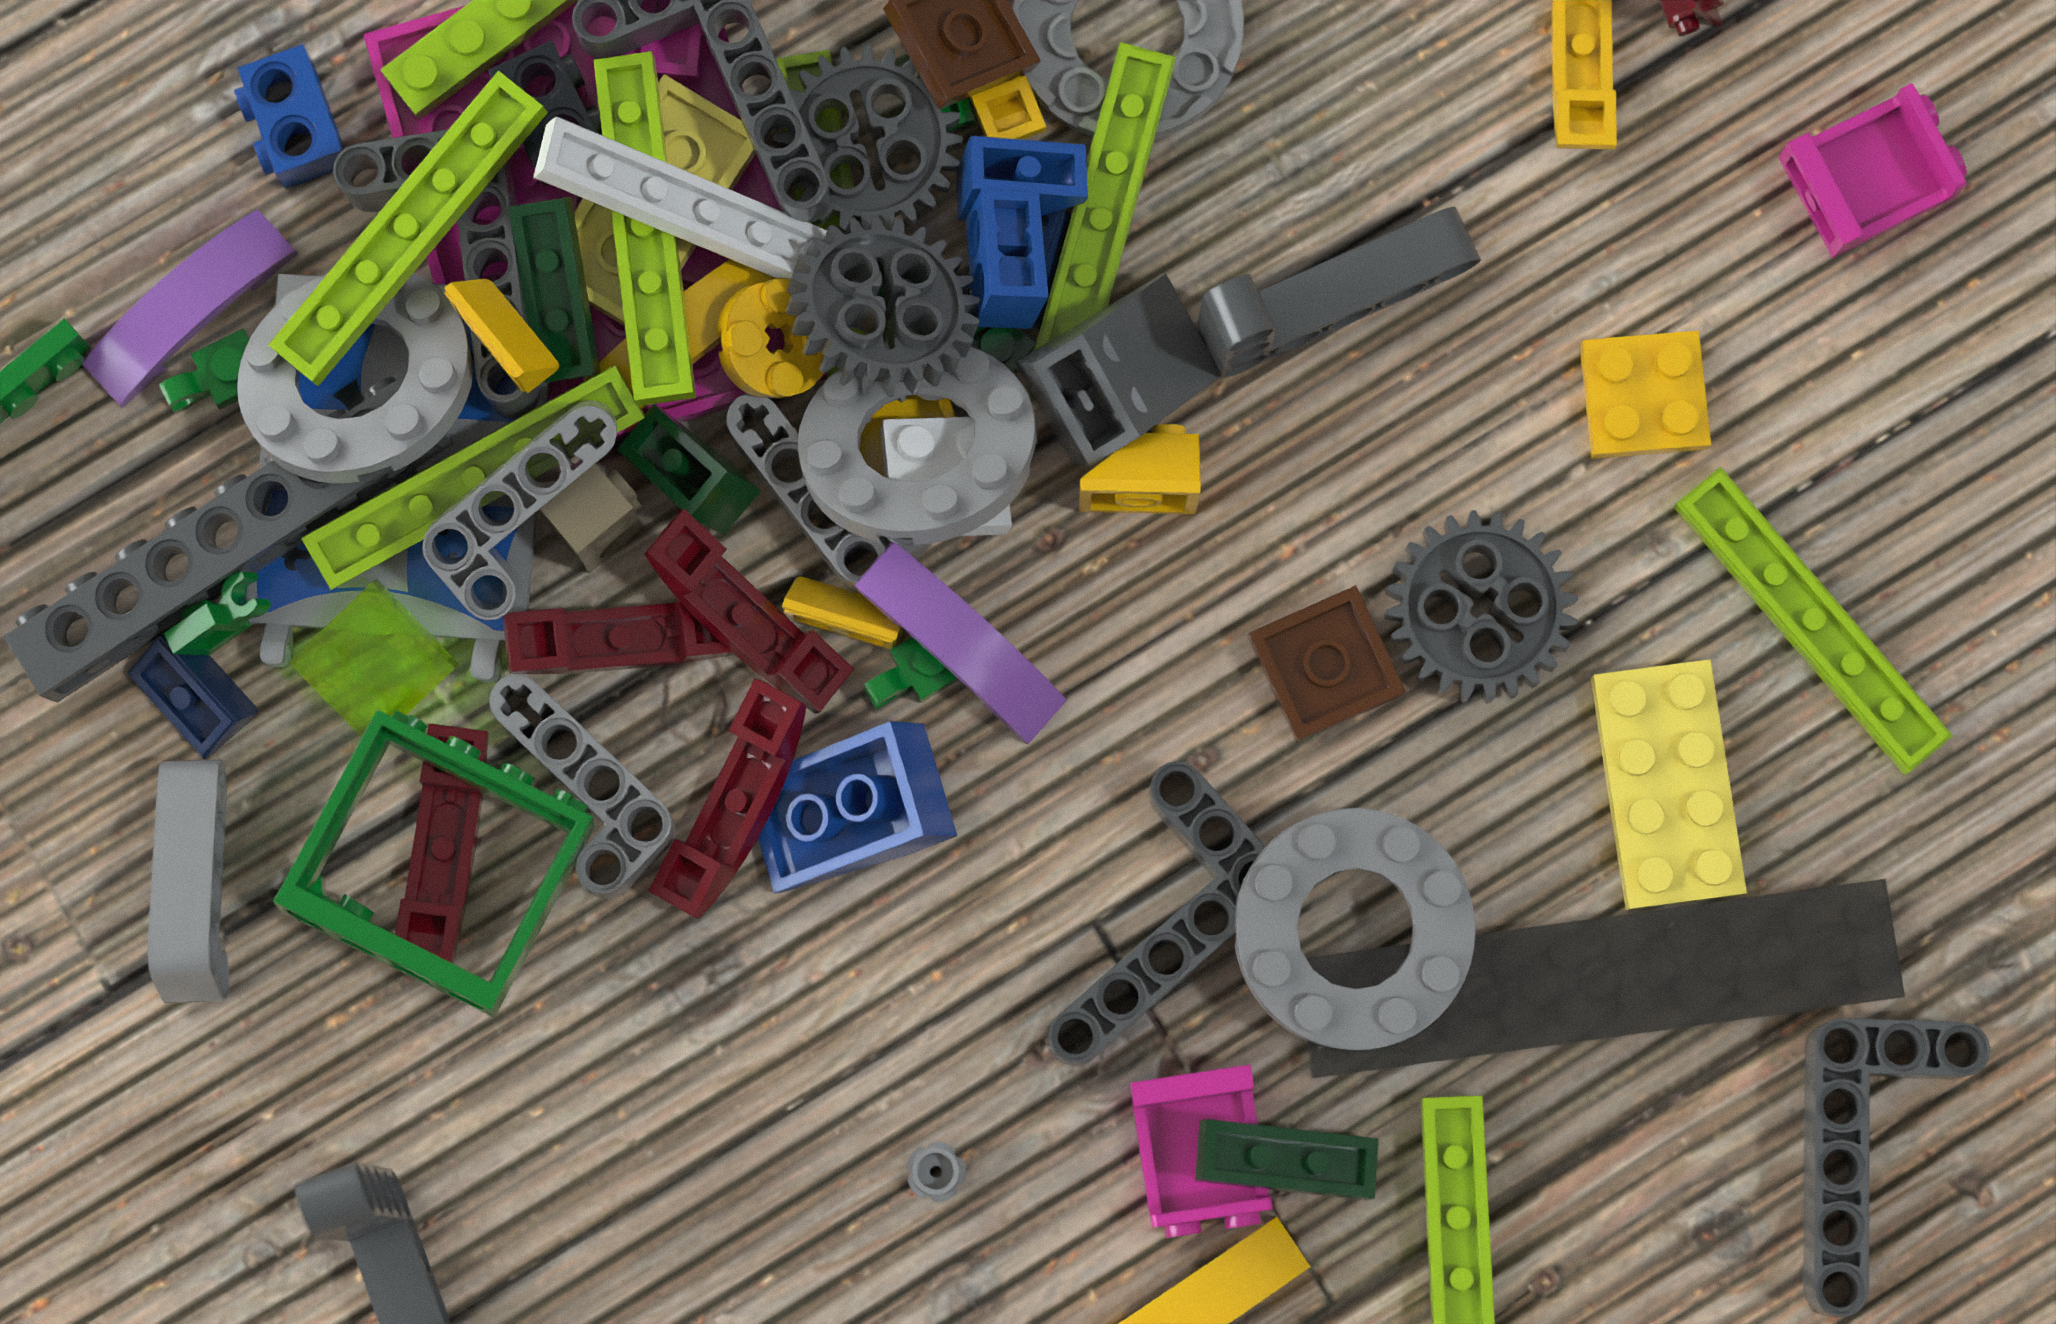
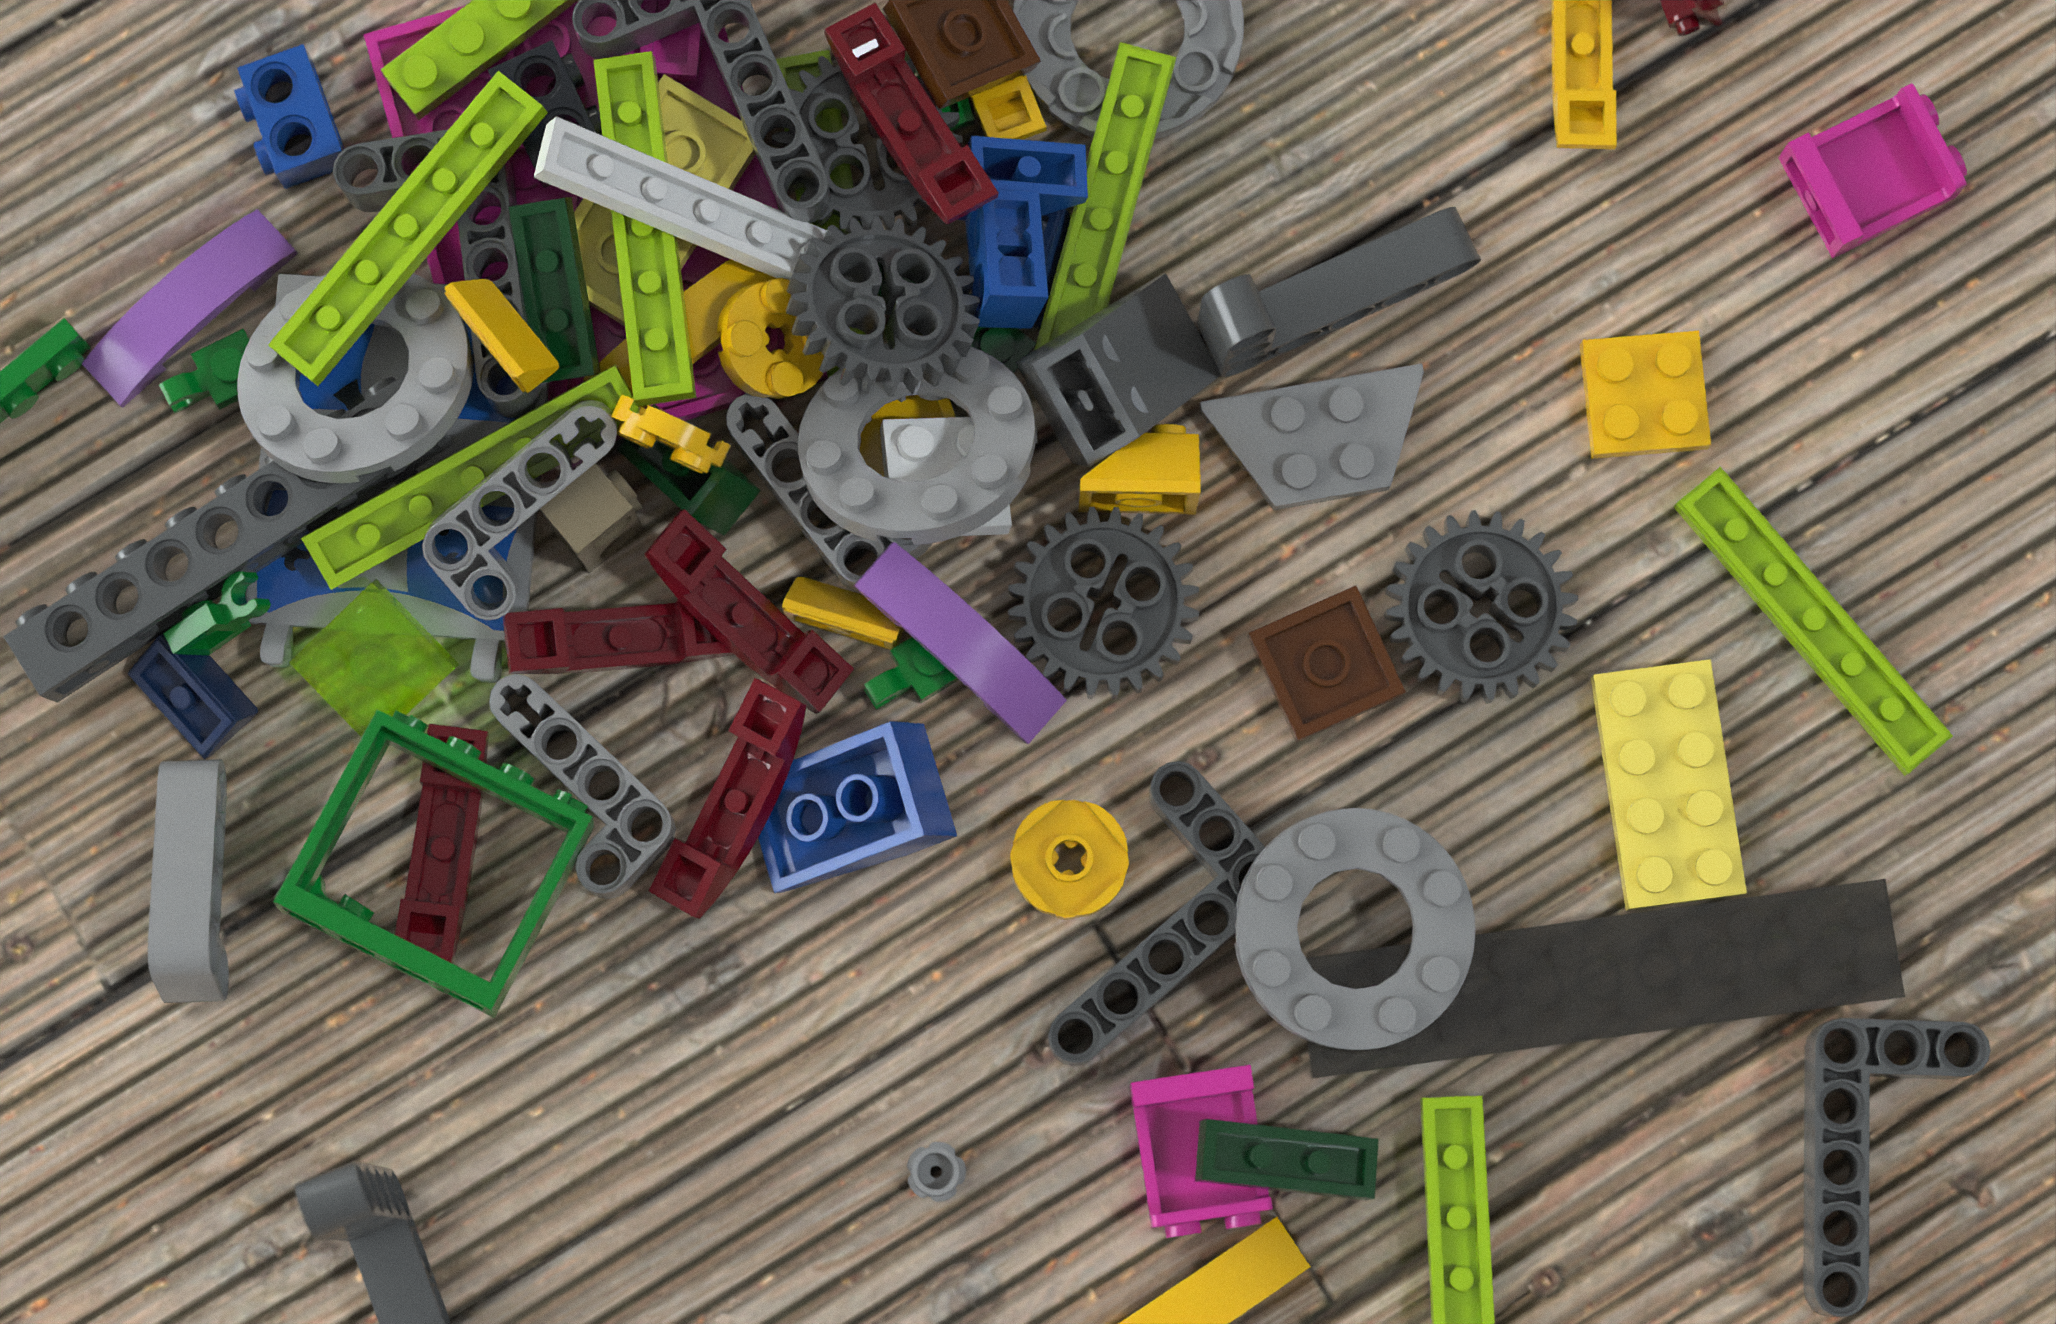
none -> yellow plate [611,395,731,474]
none -> dark red slope [824,3,999,225]
none -> dark grey gear [1008,507,1199,699]
none -> yellow plate [1010,800,1129,920]
none -> light grey wing [1199,363,1424,510]

